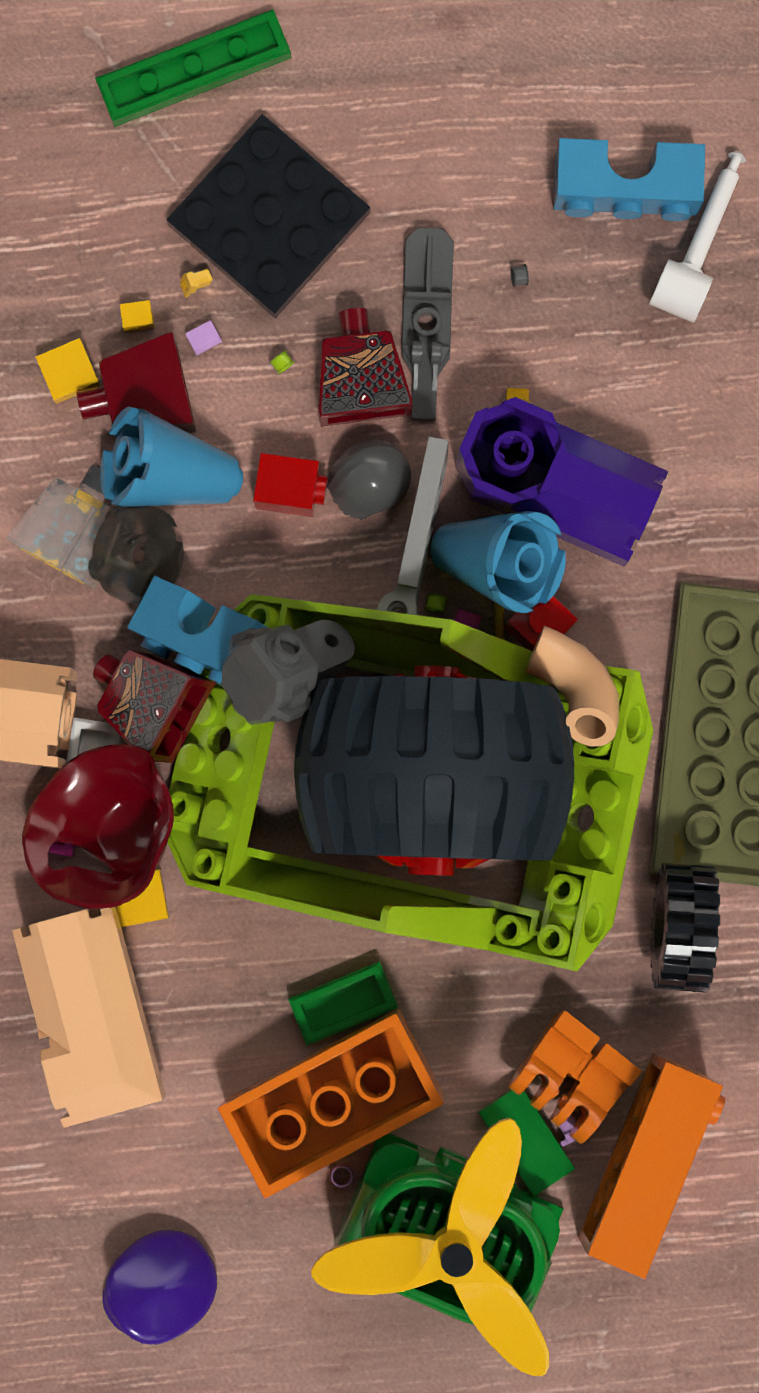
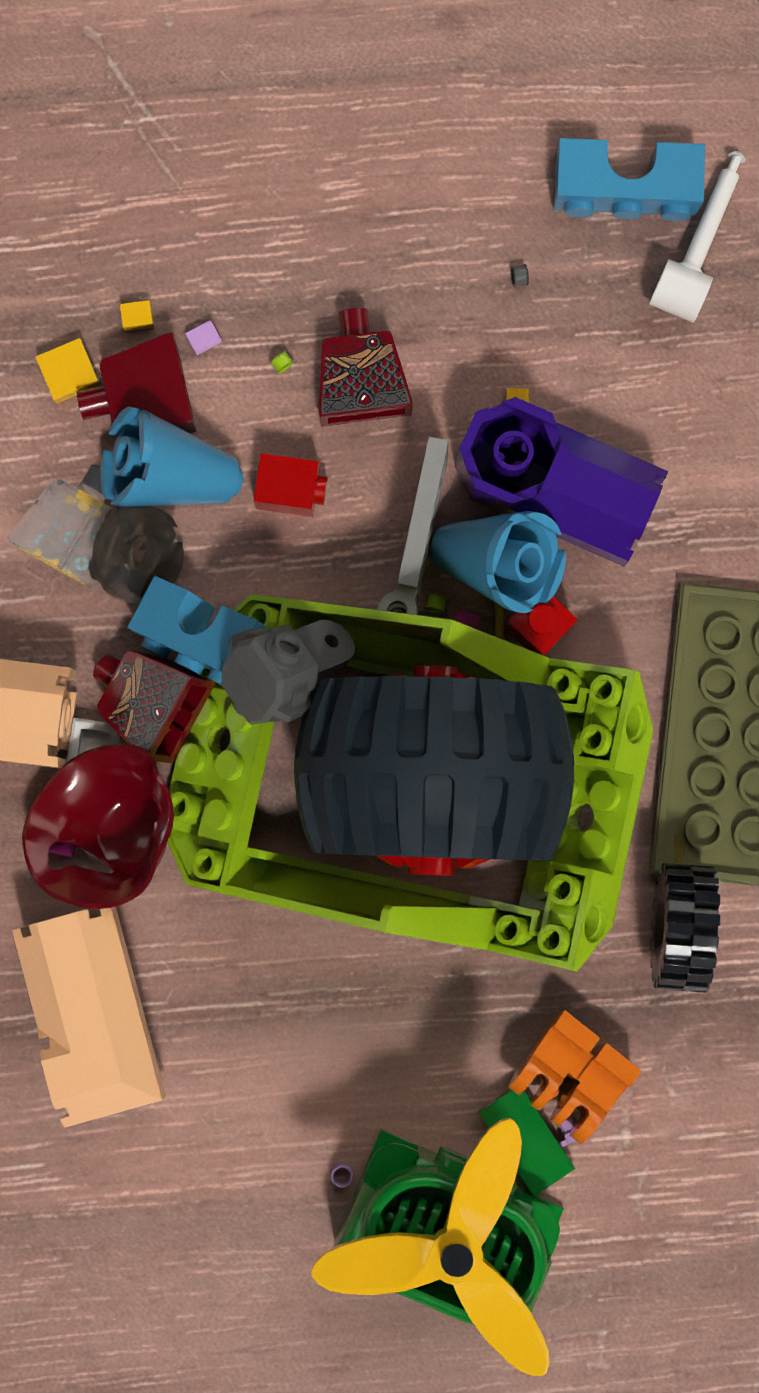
green tile [95,9,292,127] -> none
dark purple piece [102,1230,217,1345] -> none
yellow tile [116,870,170,927] -> none
black plate [166,114,370,319] -> none
yellow piece [180,269,213,298] -> none
orange brick [217,1008,445,1199] -> none
green tile [288,961,398,1045] -> none
dark grey hair [327,439,411,520] -> none
dark grey piece [402,228,454,421] -> none
light nougat cylinder [525,626,619,747] -> none
orange brick [578,1053,725,1279] -> none

